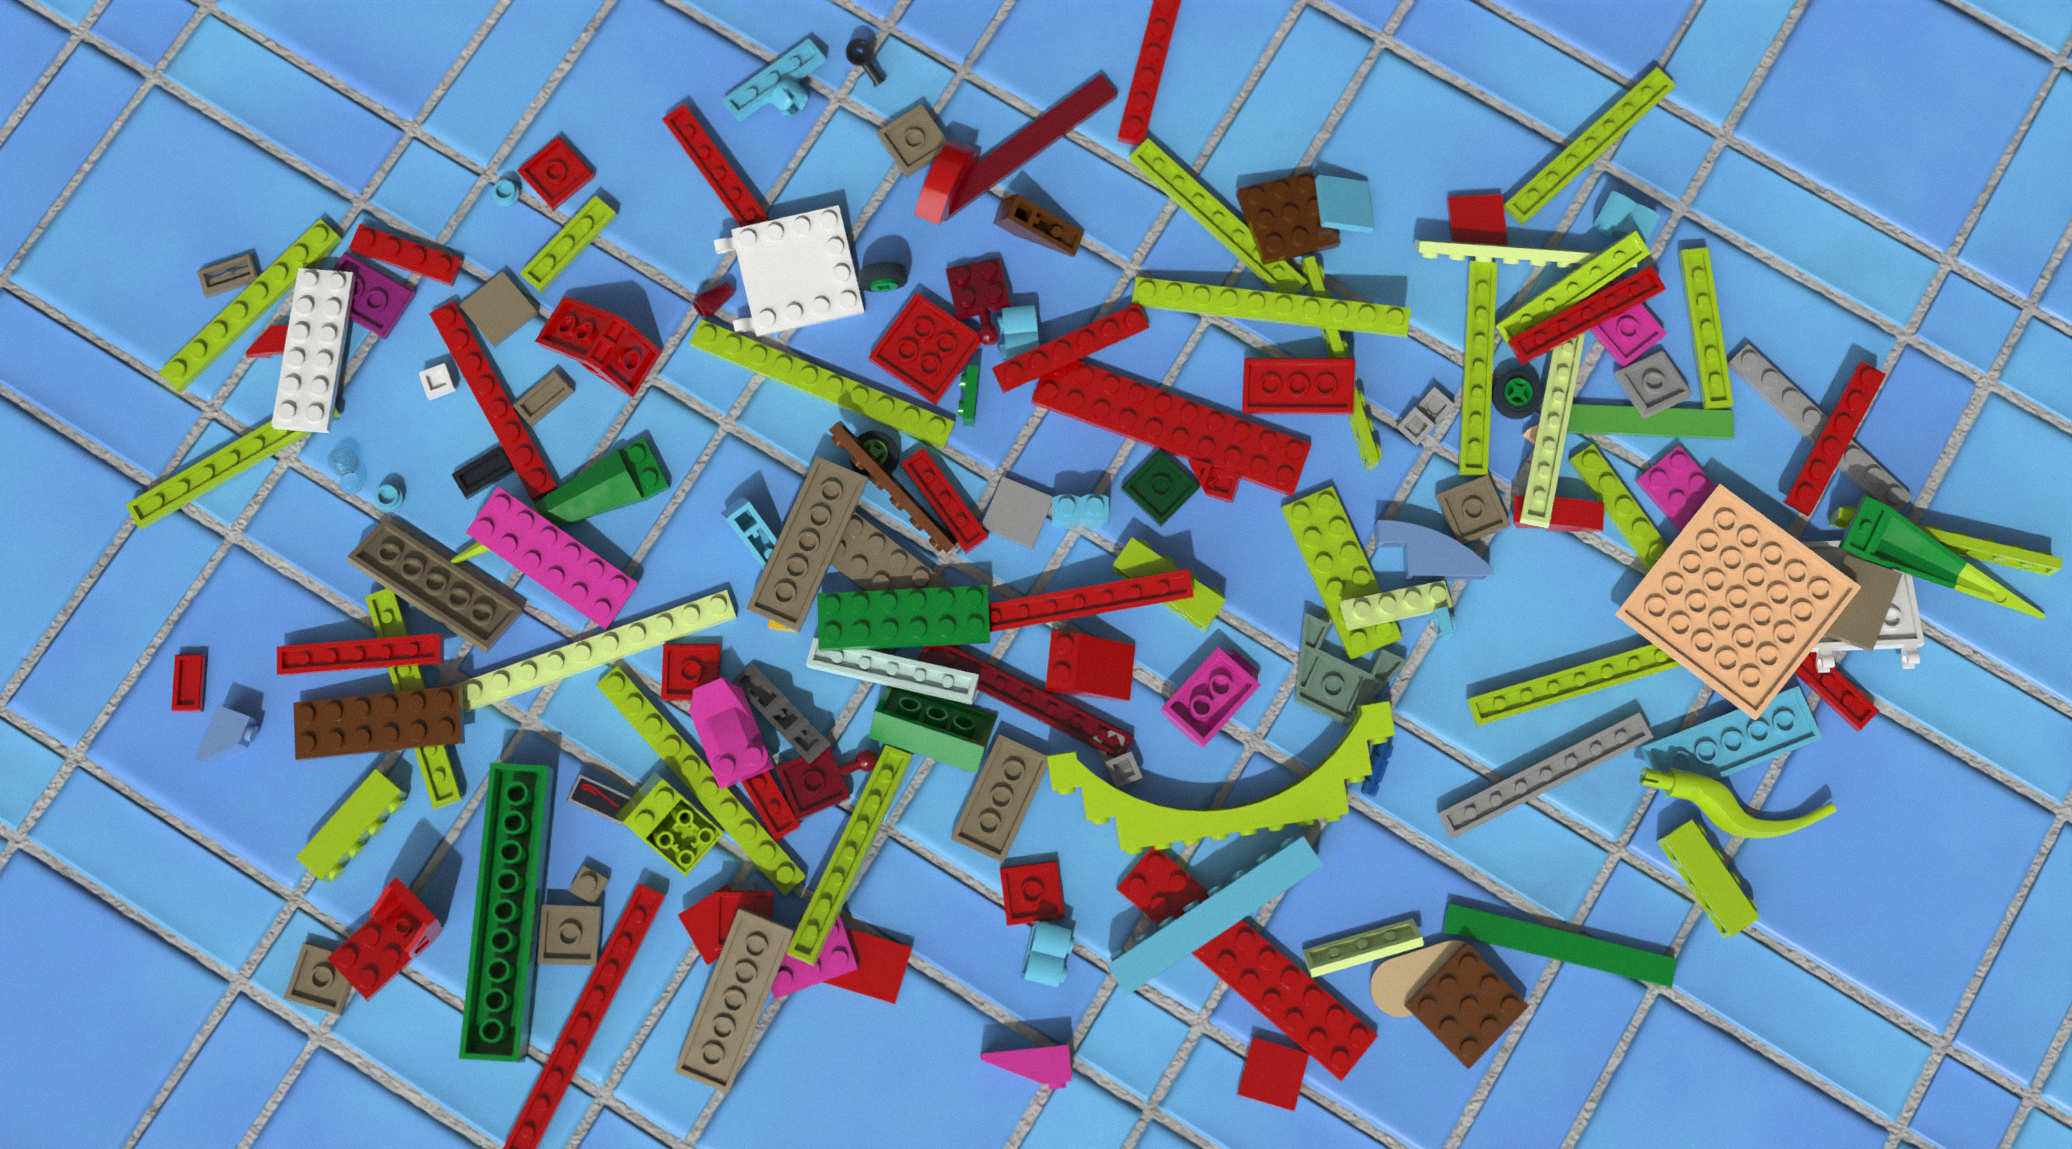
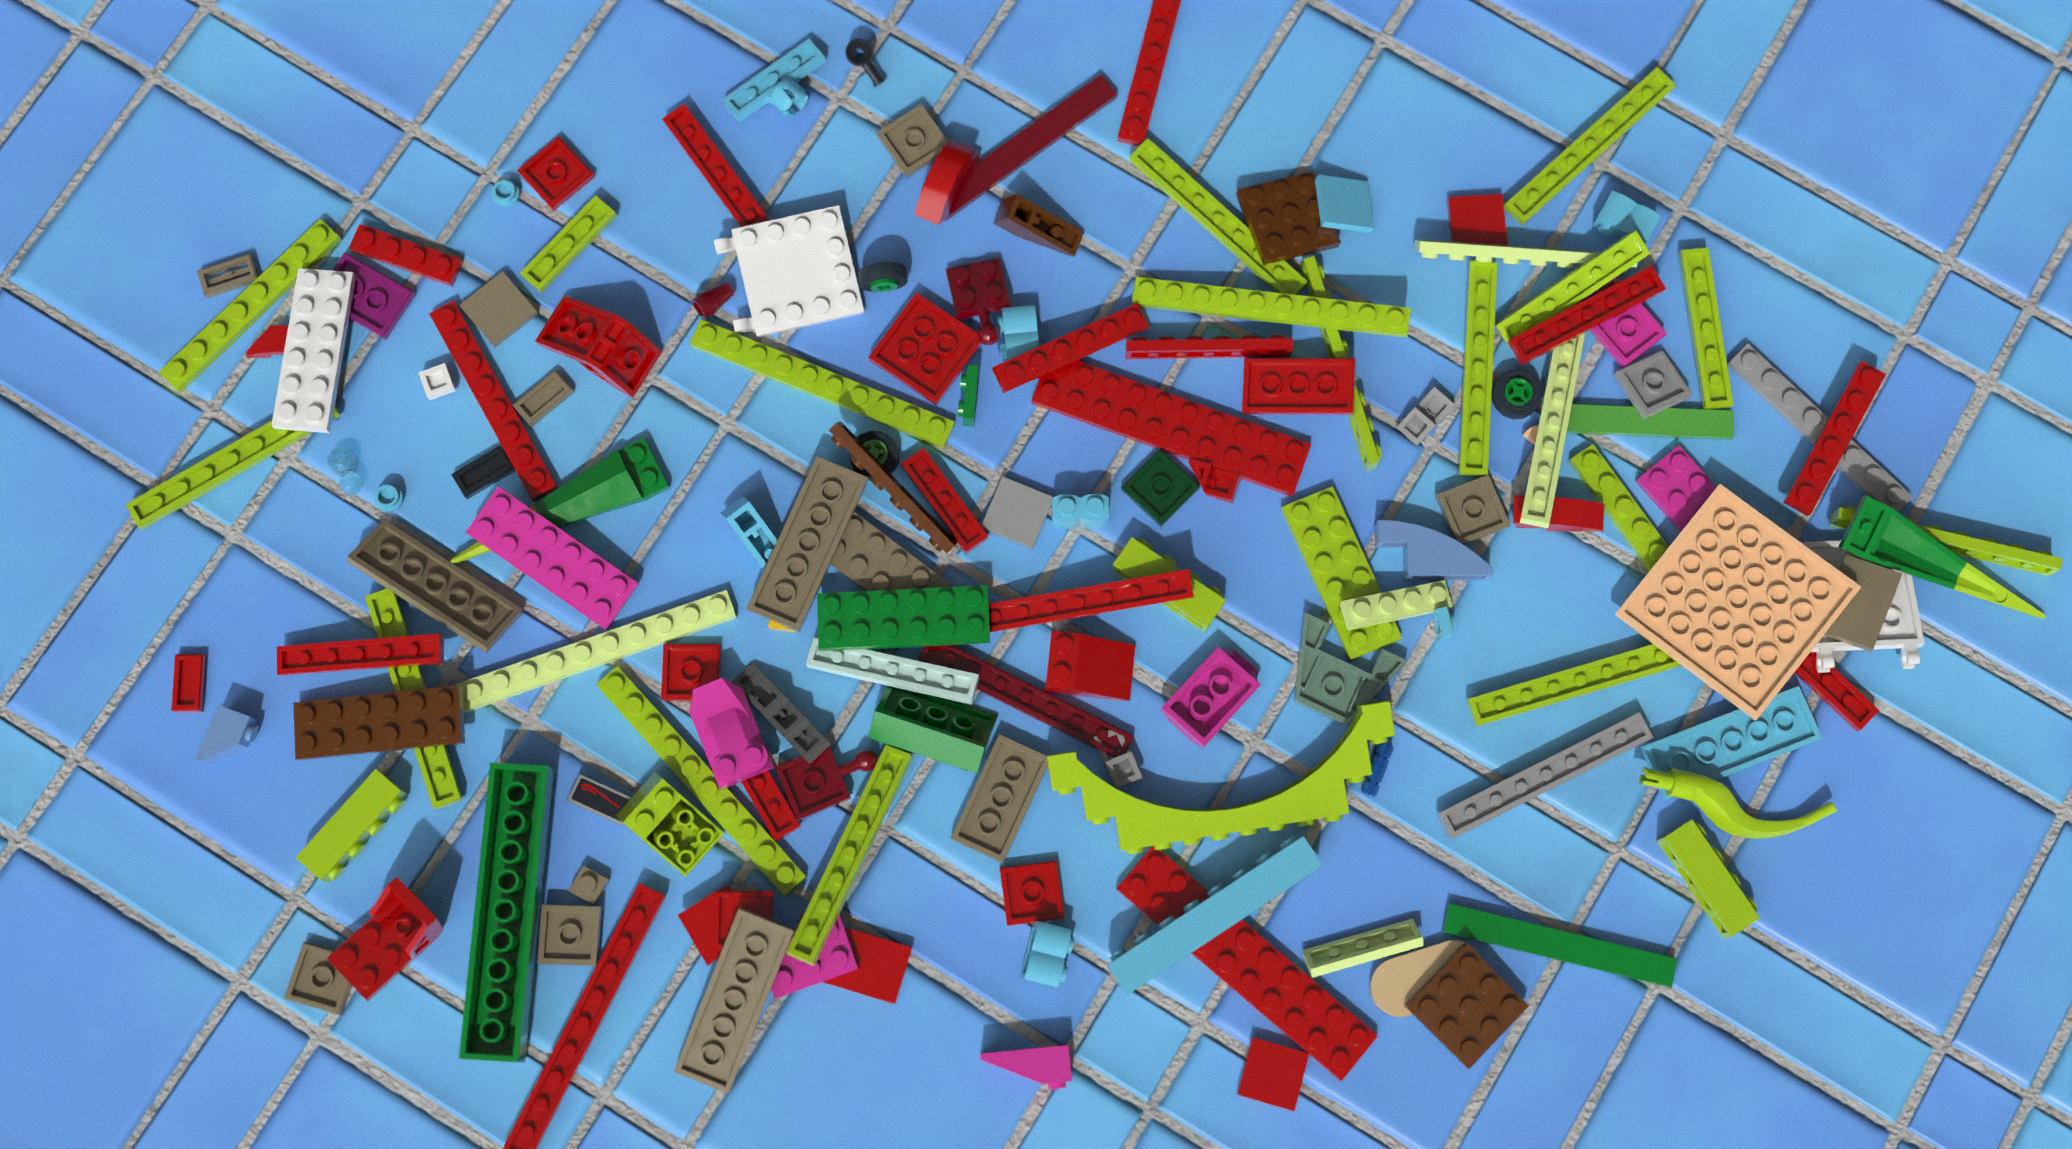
none -> red plate [1125,335,1293,359]

